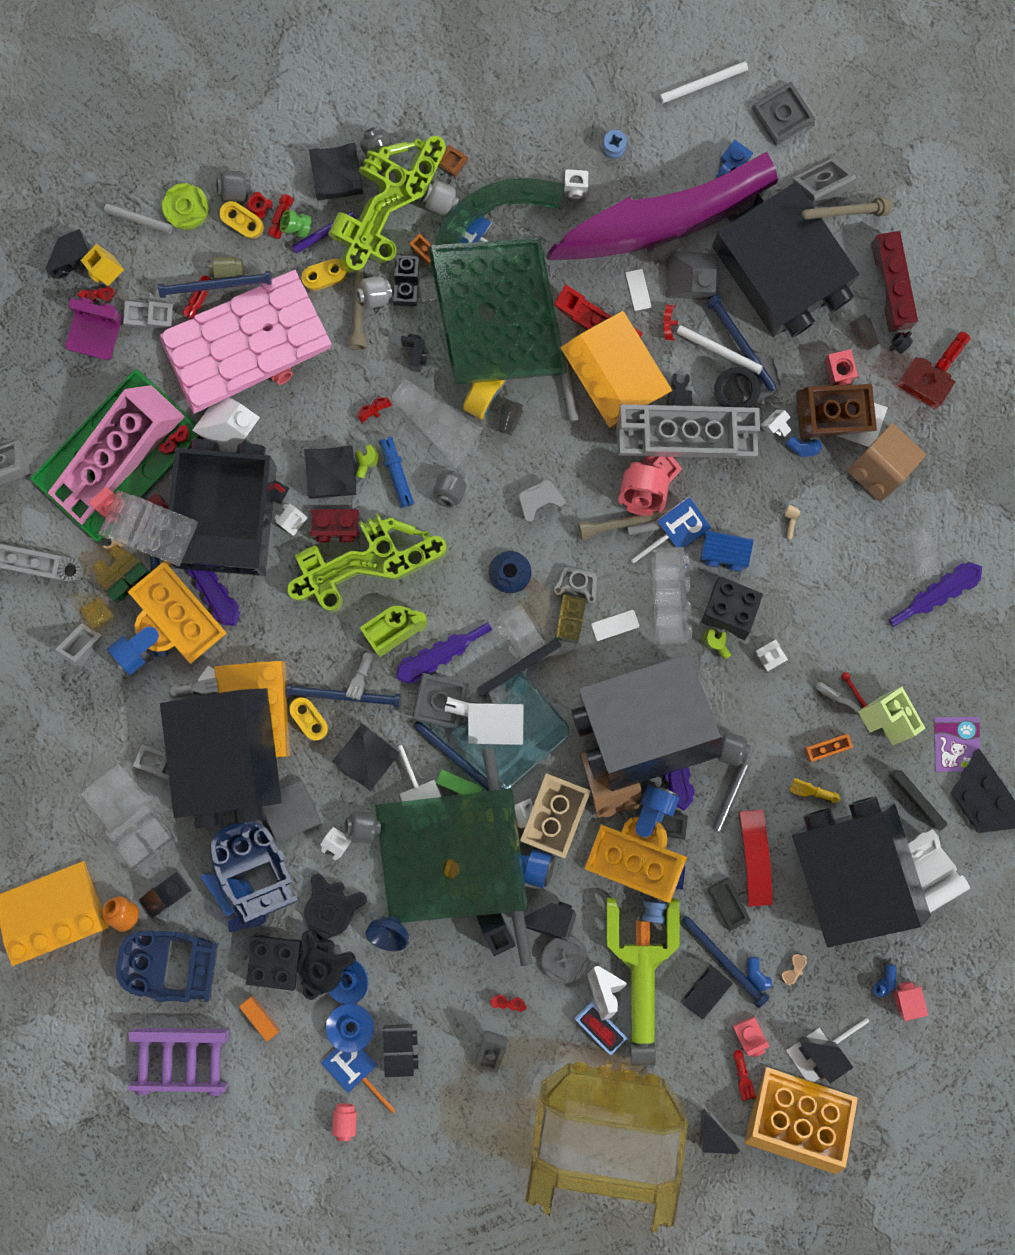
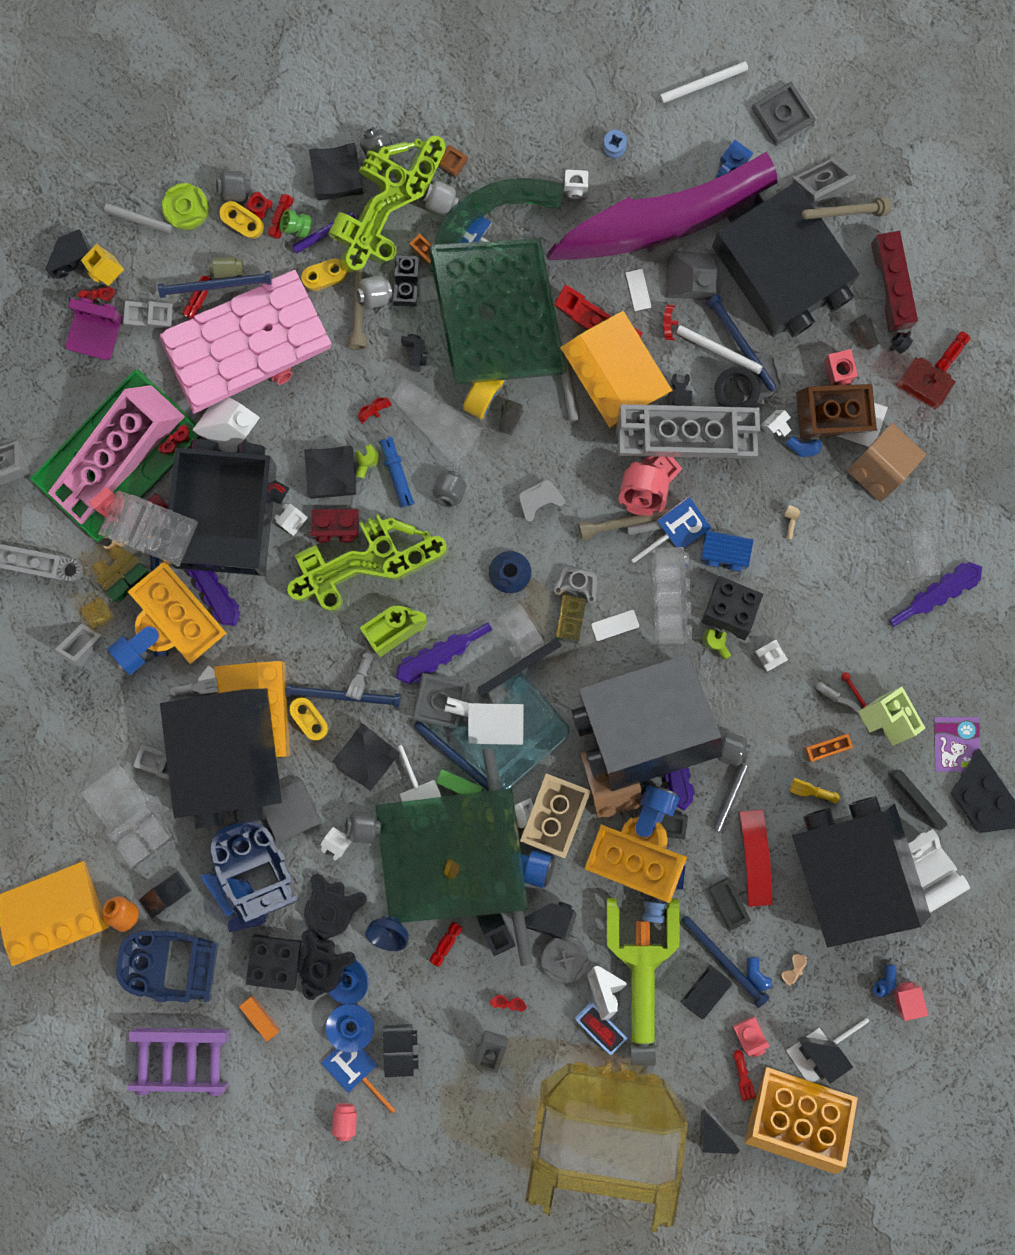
none -> red axle [429,922,462,967]

